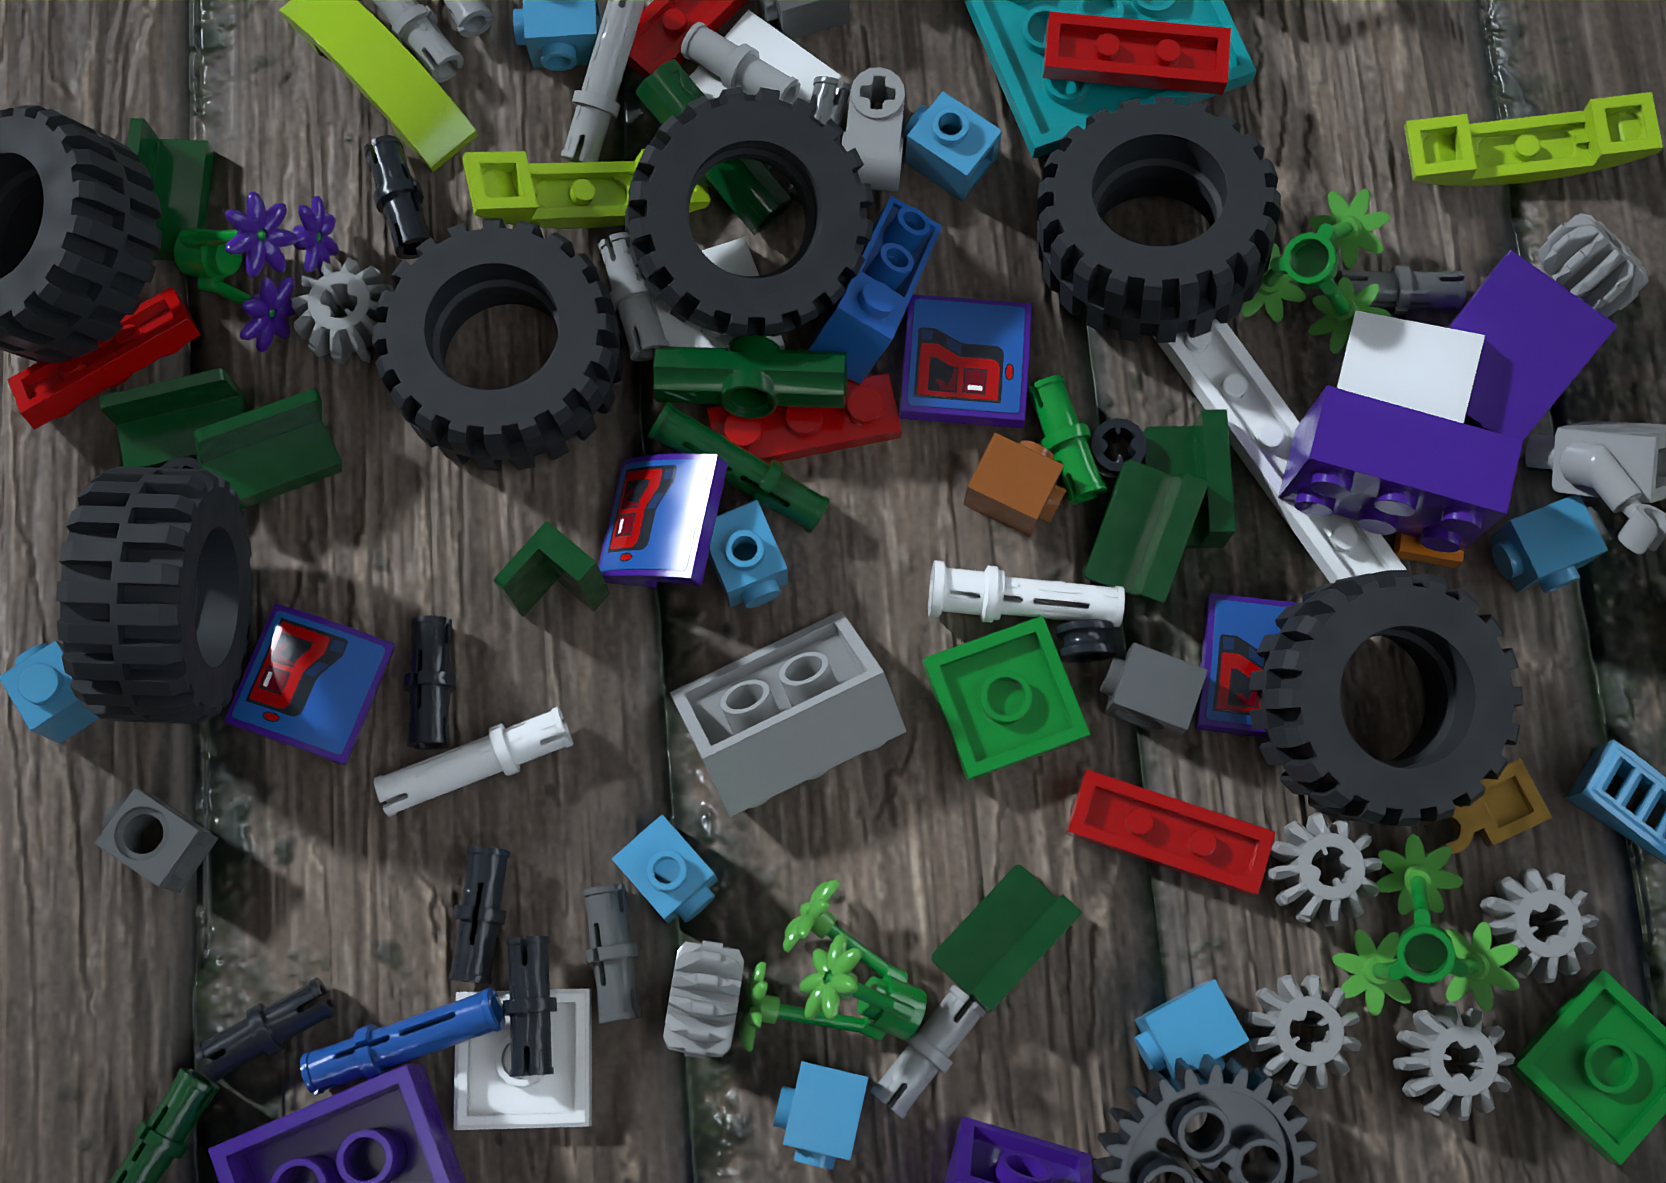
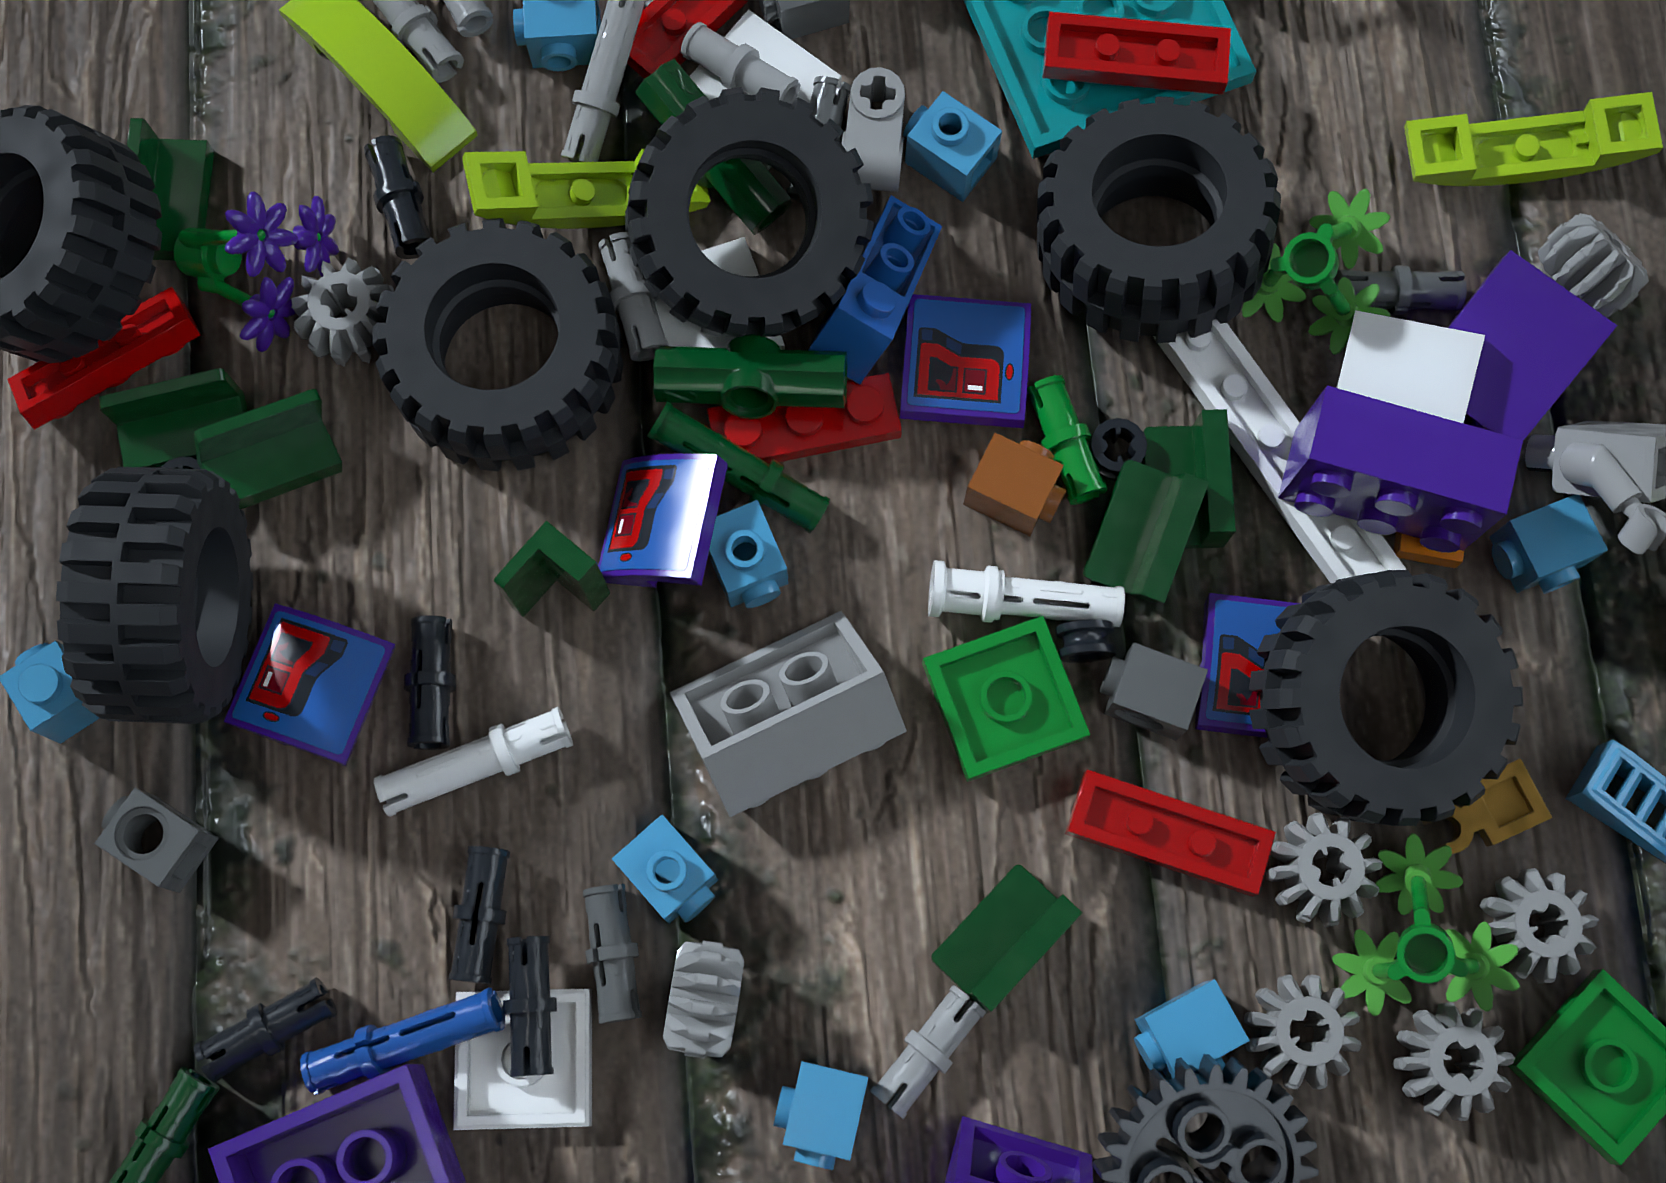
plant [738,880,927,1051] -> none

